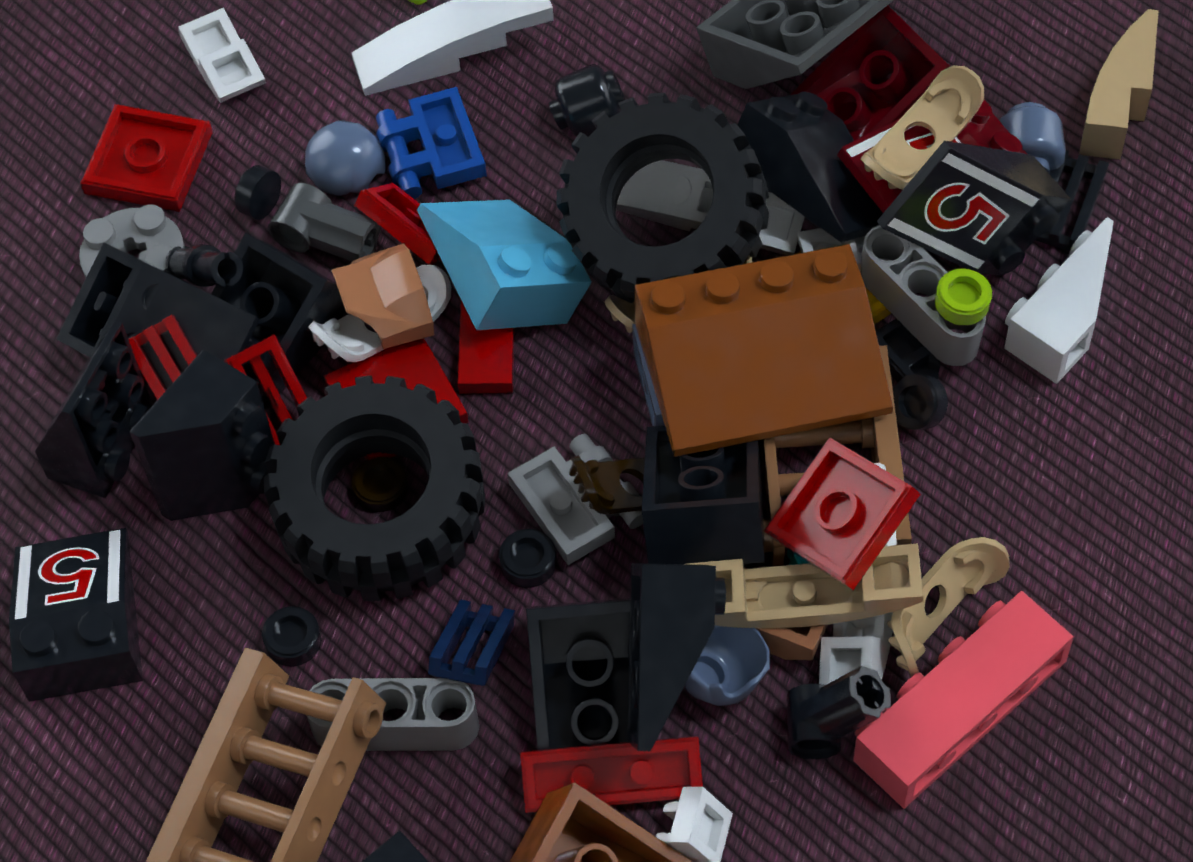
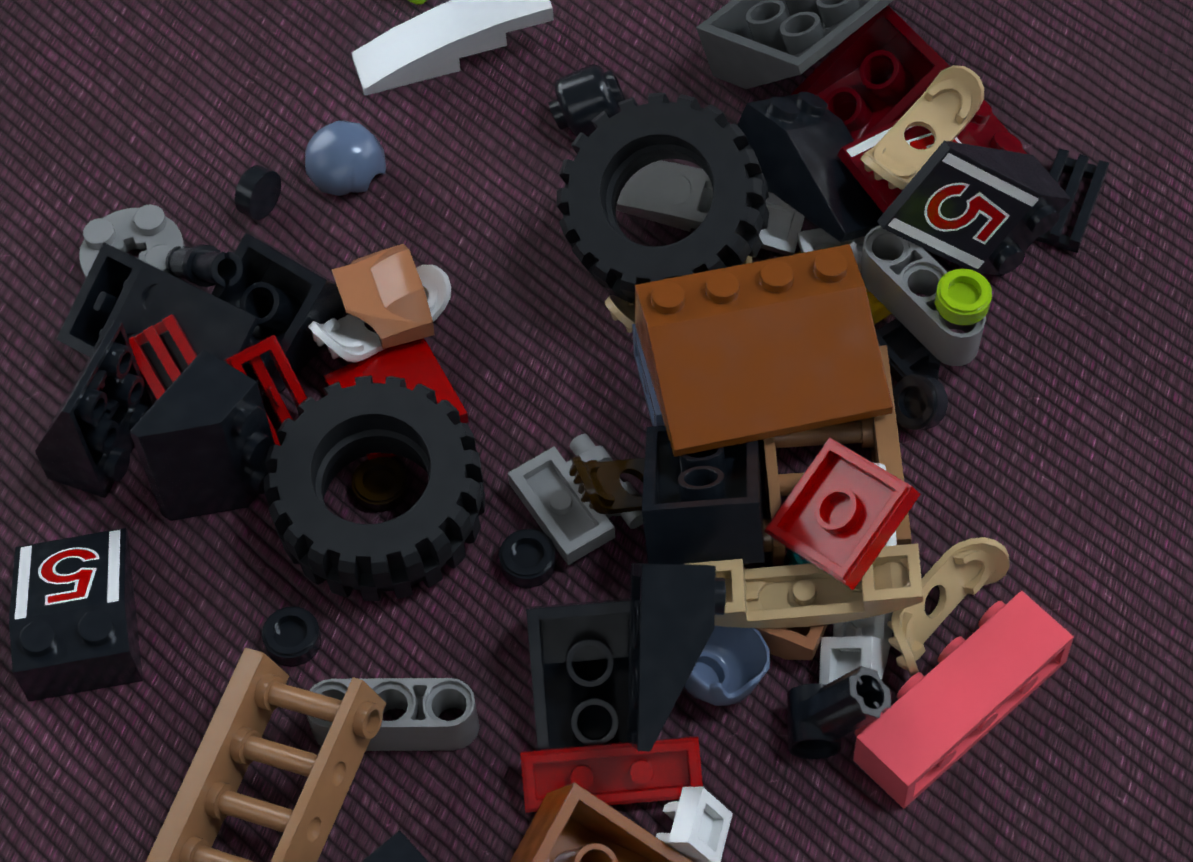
red tile [80,104,213,212] -> none
white slope [178,8,266,103] -> none
dark grey piece [268,183,381,261] -> none
red tile [354,183,442,265] -> none
blue plate [376,87,487,199] -> none
medium azure slope [417,200,592,330] -> none
dark blue tile [428,599,515,686] -> none
red tile [458,300,515,394] -> none
sand blue head [999,102,1066,174] -> none
white slope [1004,217,1114,384] -> none
tan slope [1079,9,1158,159] -> none

